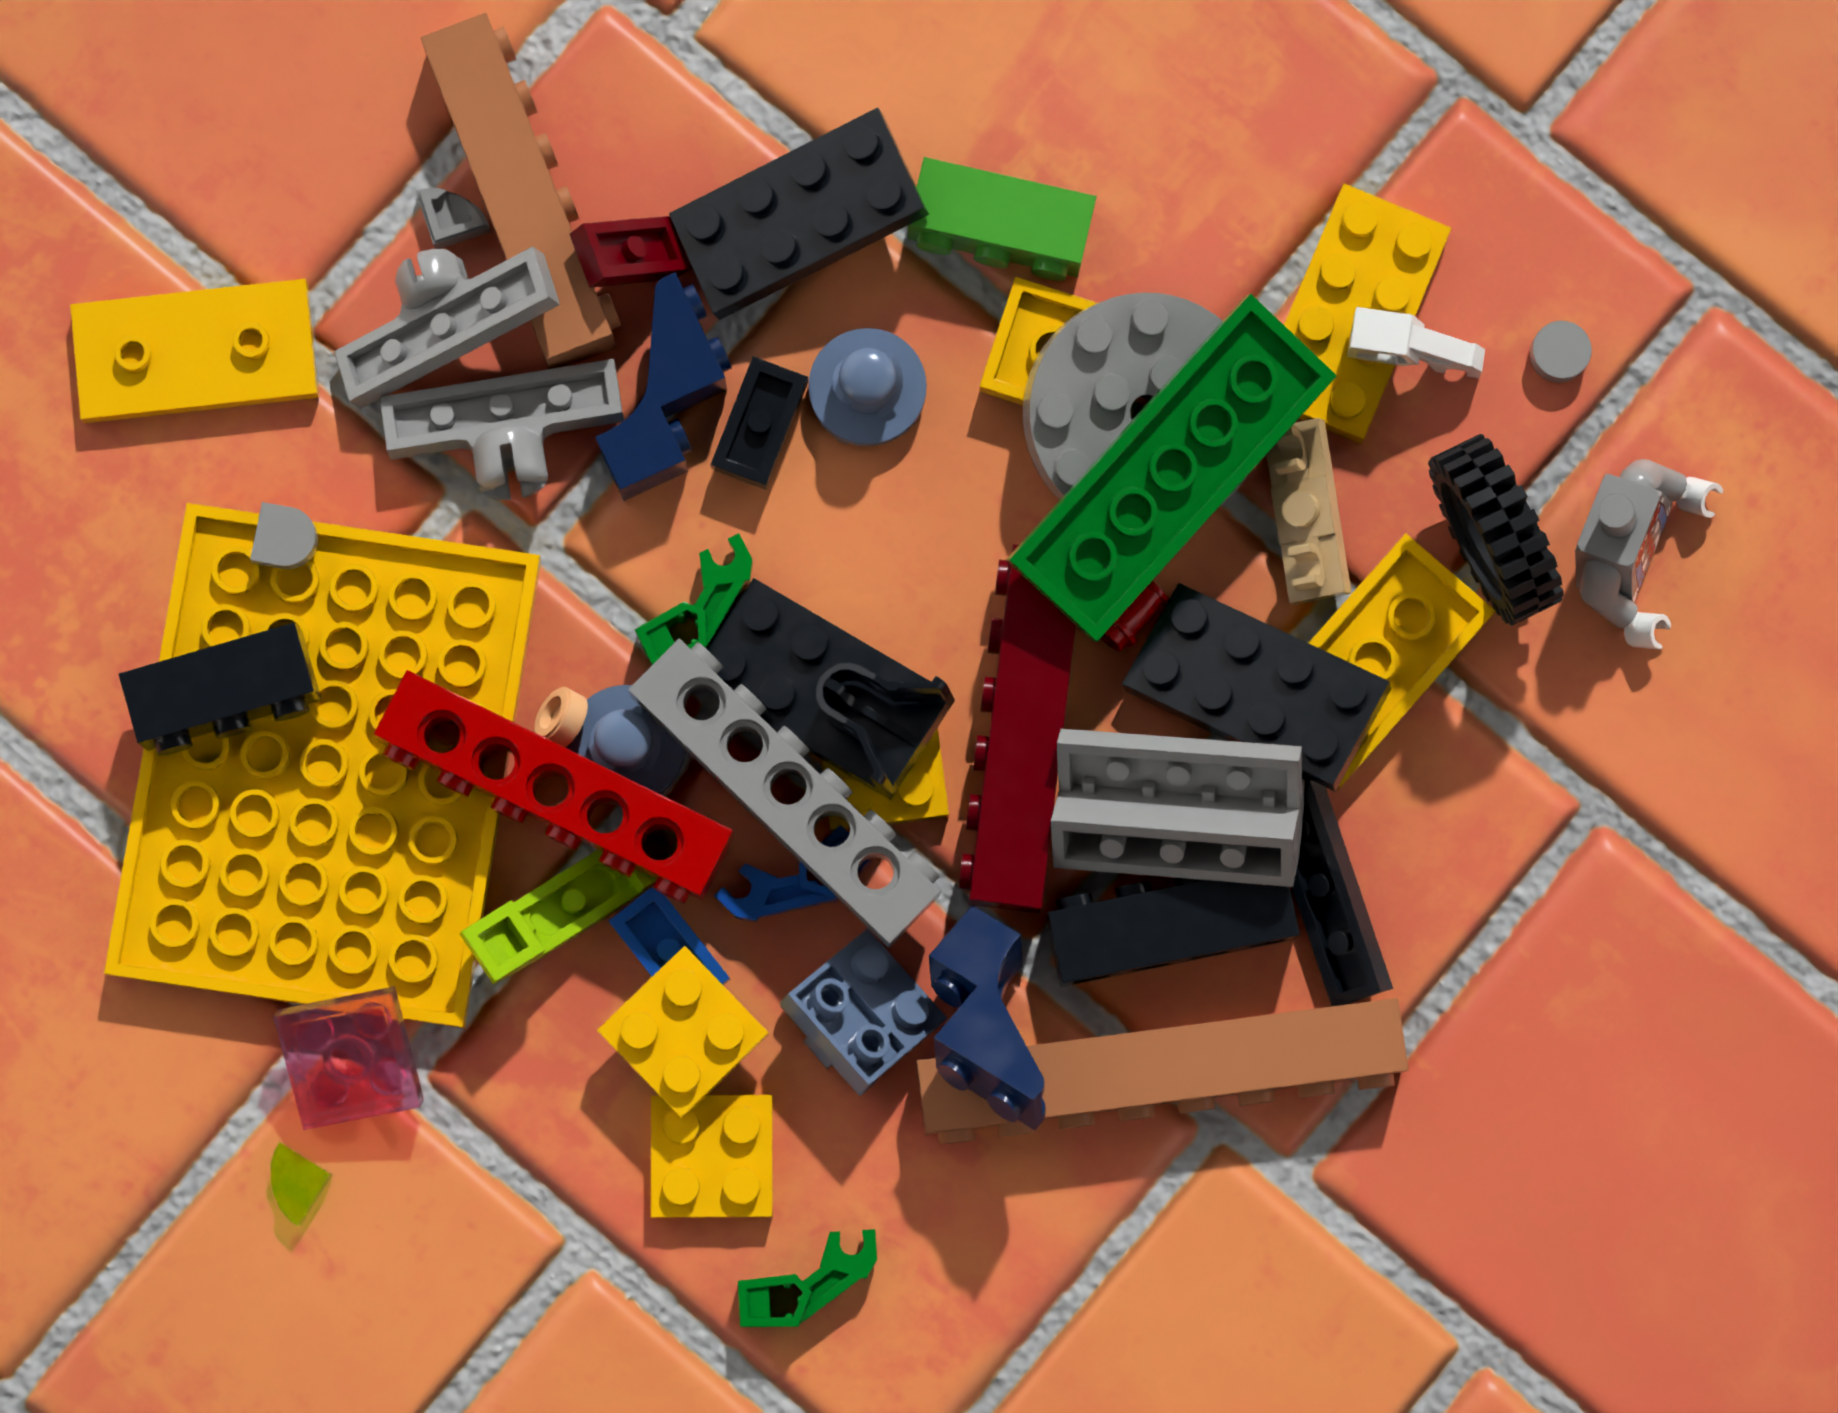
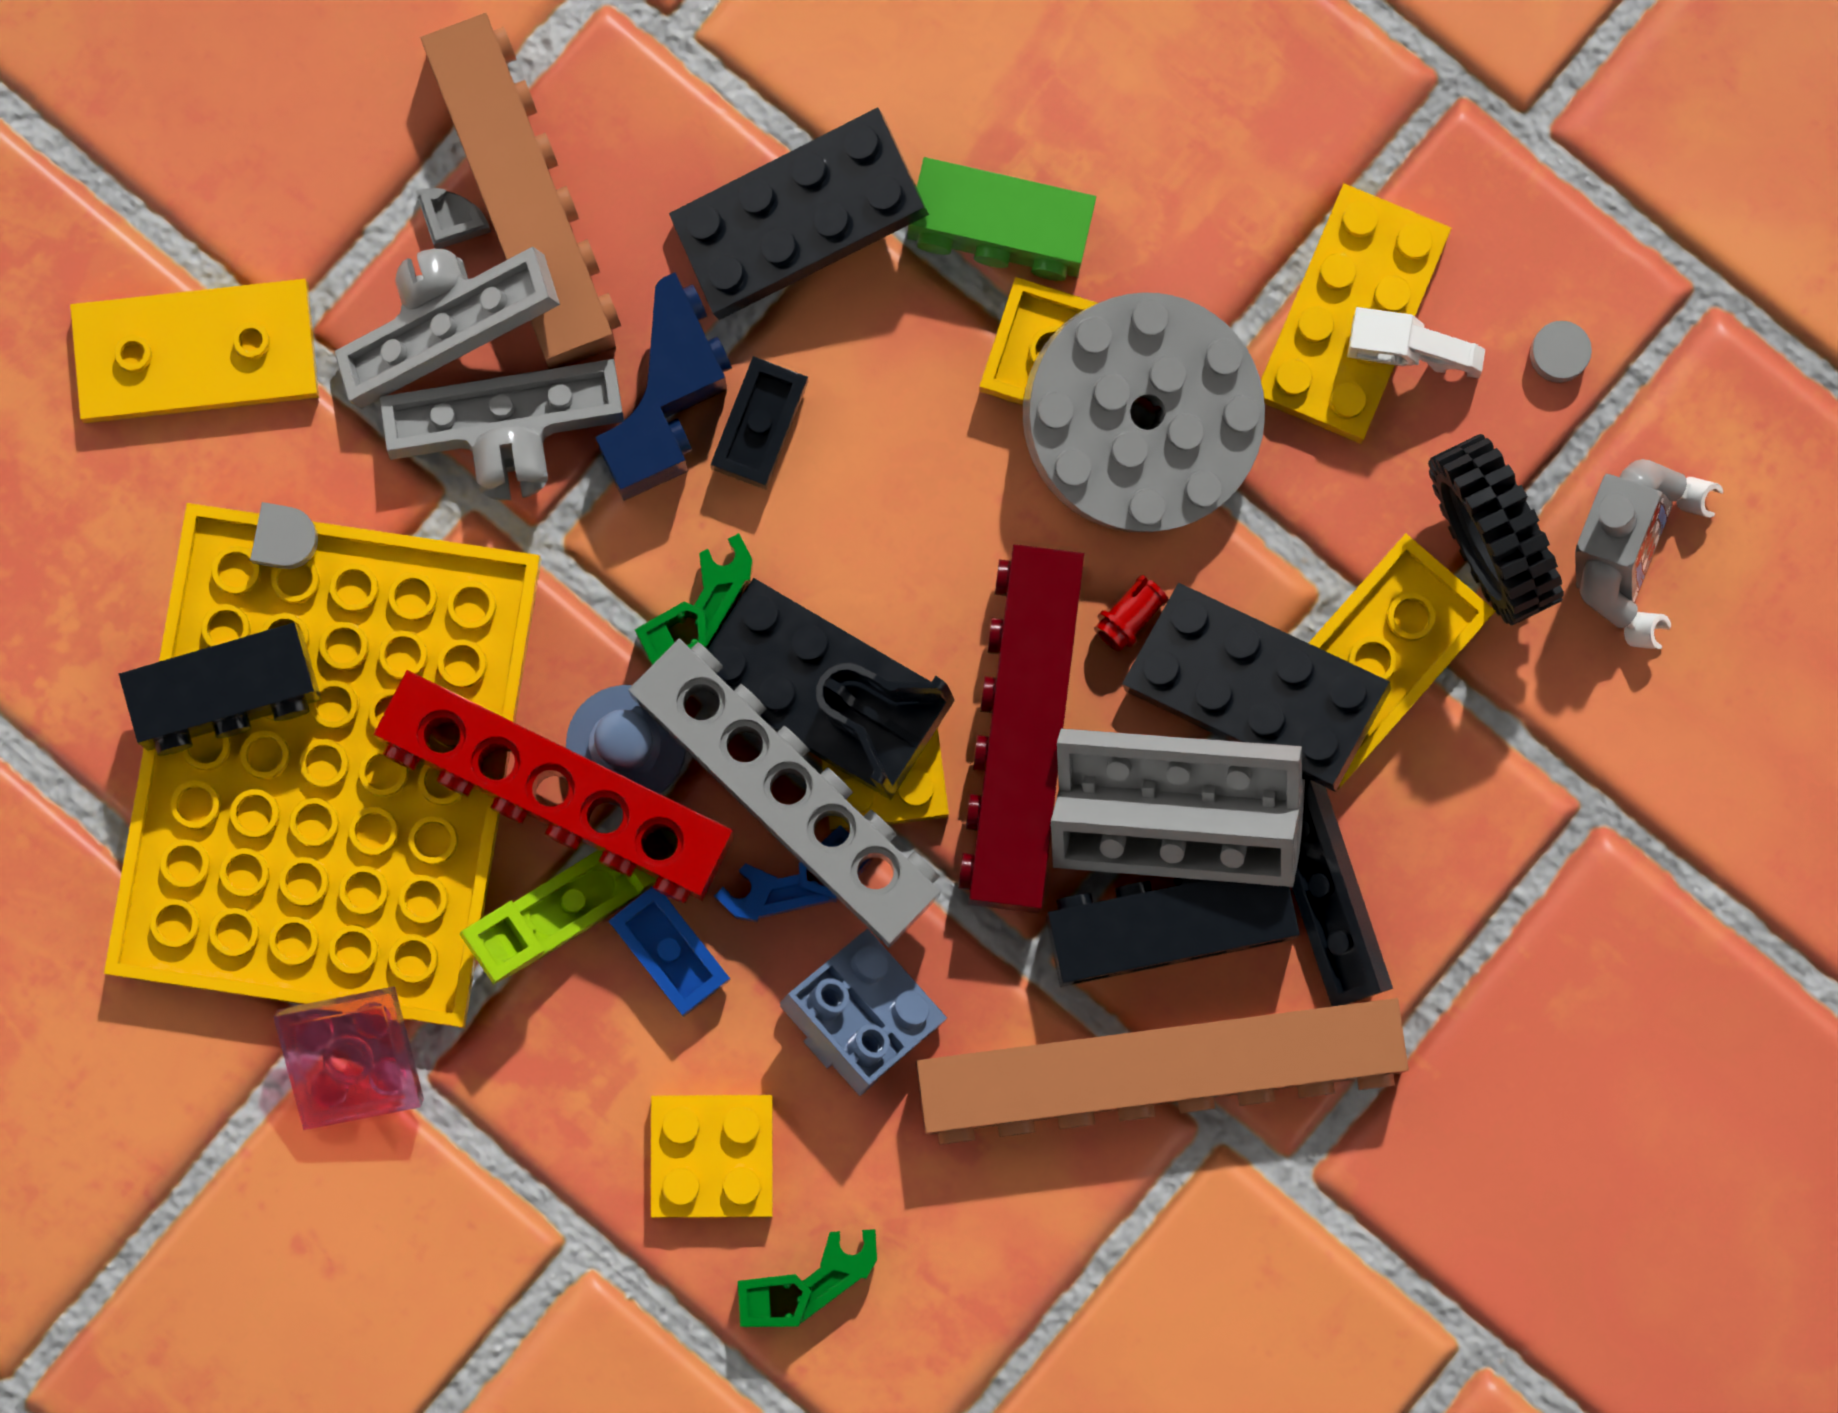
clear neon green tile [270,1142,333,1226] -> none
light nougat tile [534,687,588,747] -> none
dark red plate [569,216,691,288] -> none
yellow plate [597,946,769,1119] -> none
sand blue plate [808,328,927,446] -> none
dark blue arch [929,905,1046,1131] -> none
green plate [1006,294,1337,642] -> none
tan plate [1266,418,1352,605] -> none

